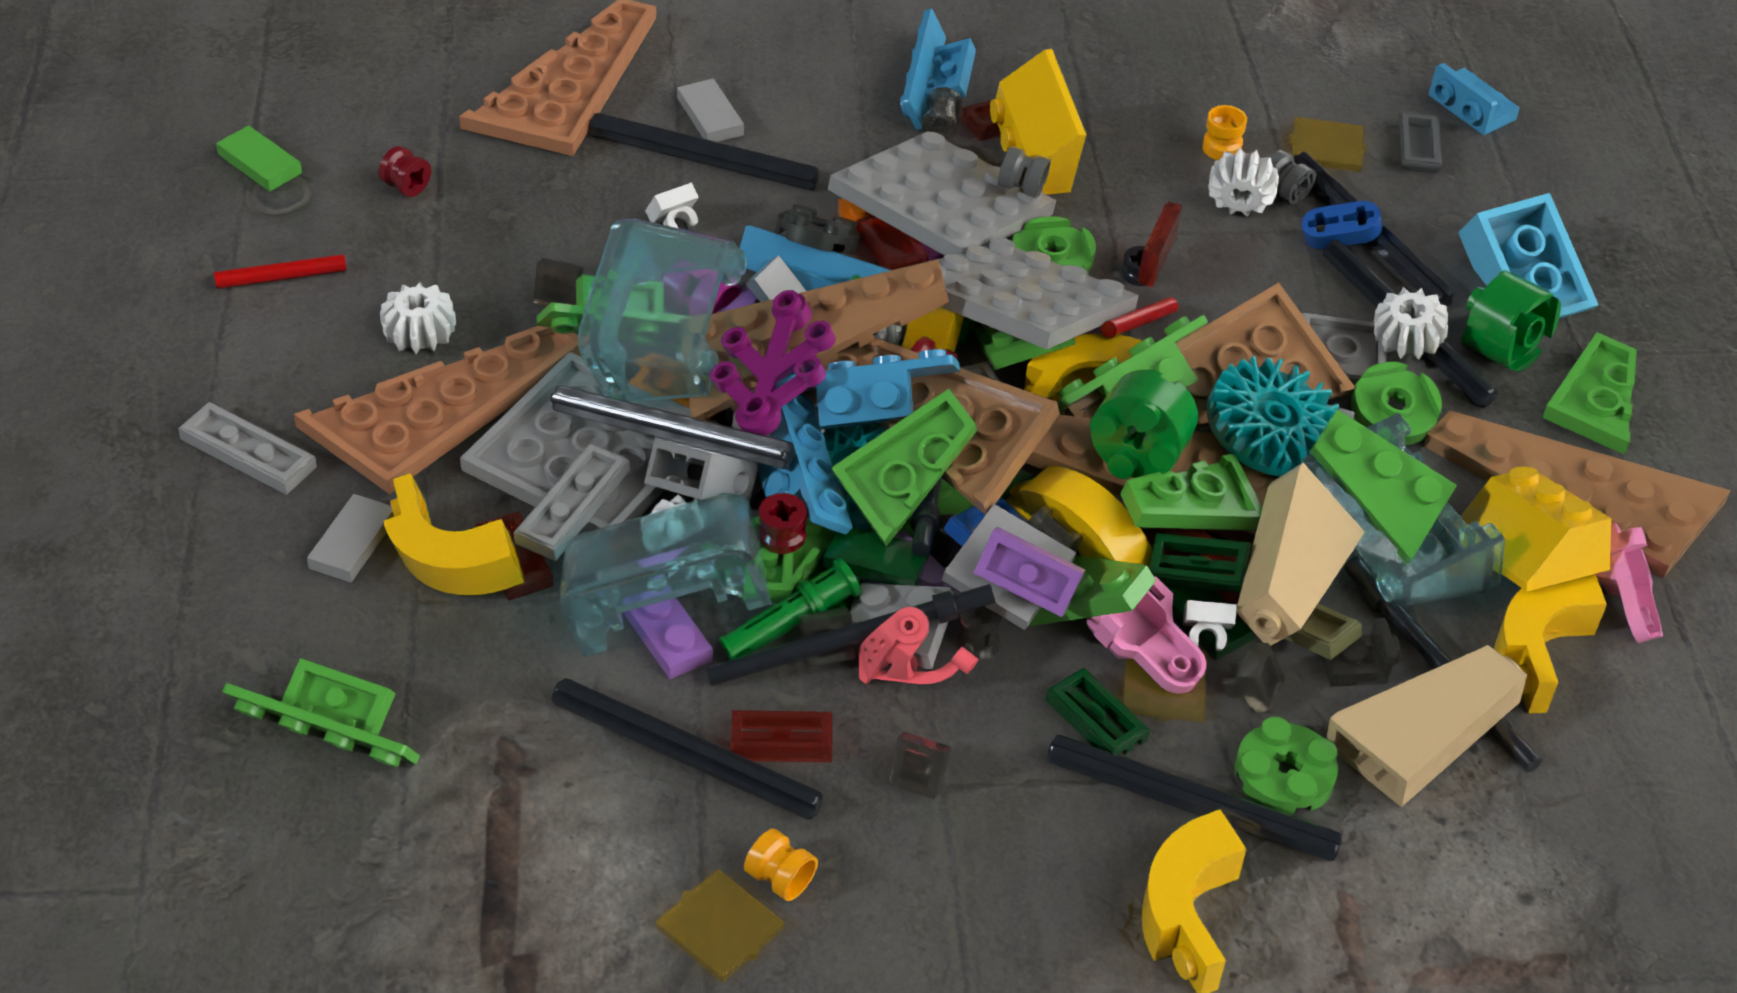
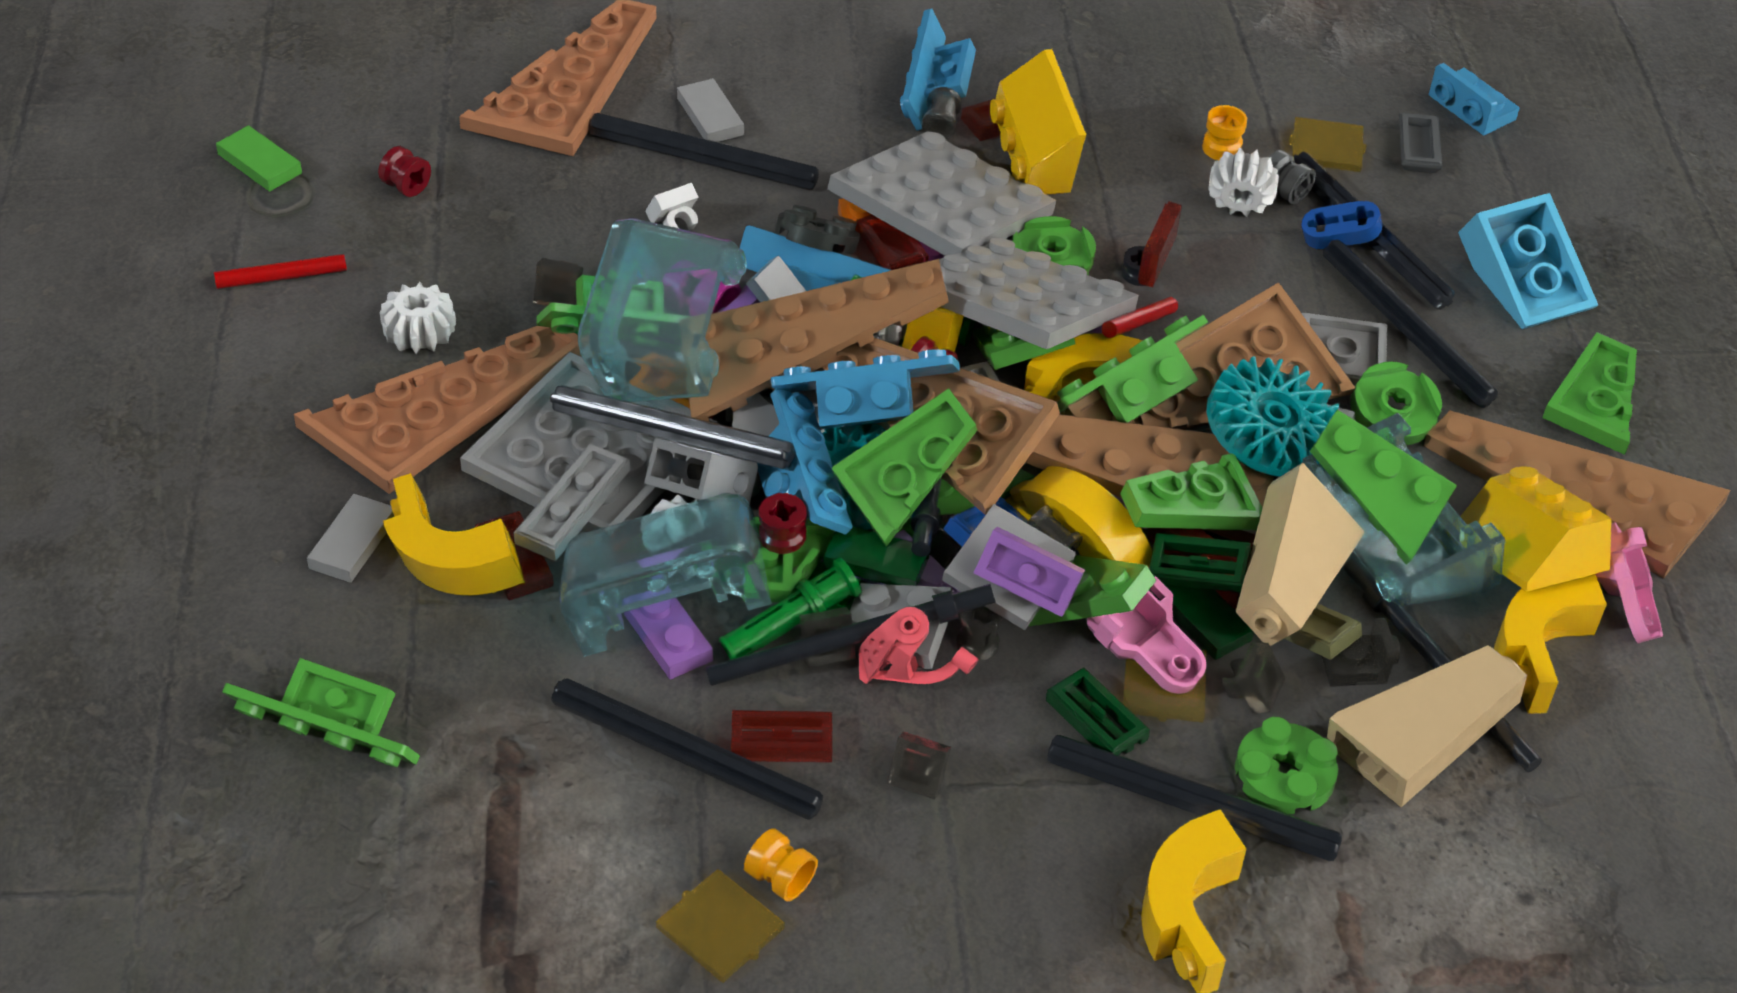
light grey tile [178,402,317,495] -> none
magenta plant [710,290,836,436] -> none
dark grey wheel [998,146,1051,199] -> none
green brick [1089,369,1198,479] -> none
white tile [1183,600,1237,651] -> none
white gear [1374,287,1448,360] -> none
green brick [1461,270,1561,372] -> none

